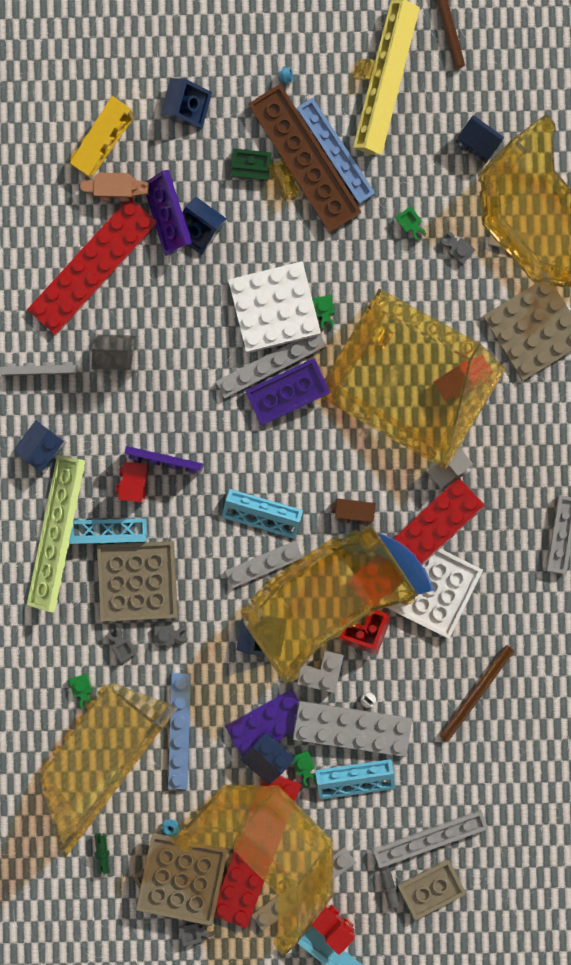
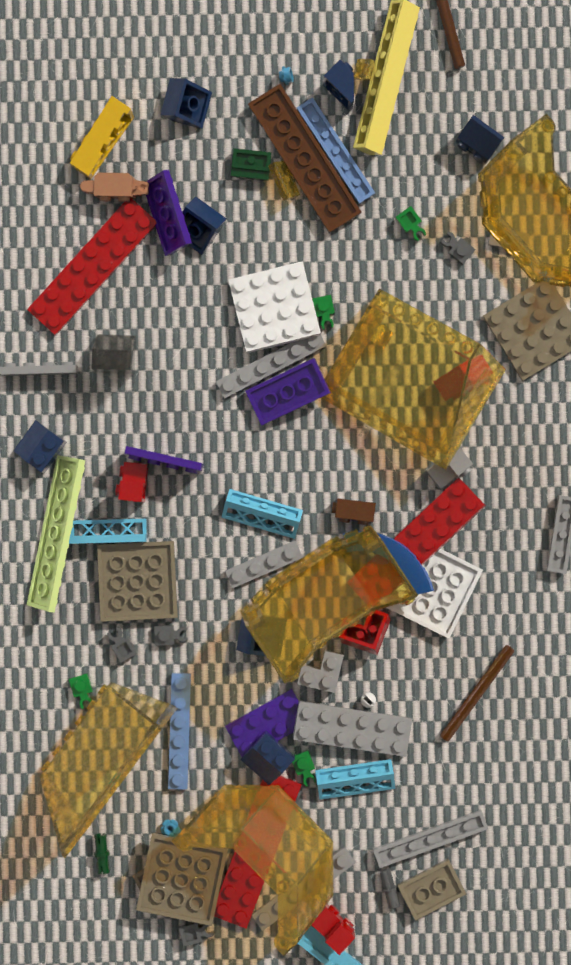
none -> dark blue slope [323,60,354,112]

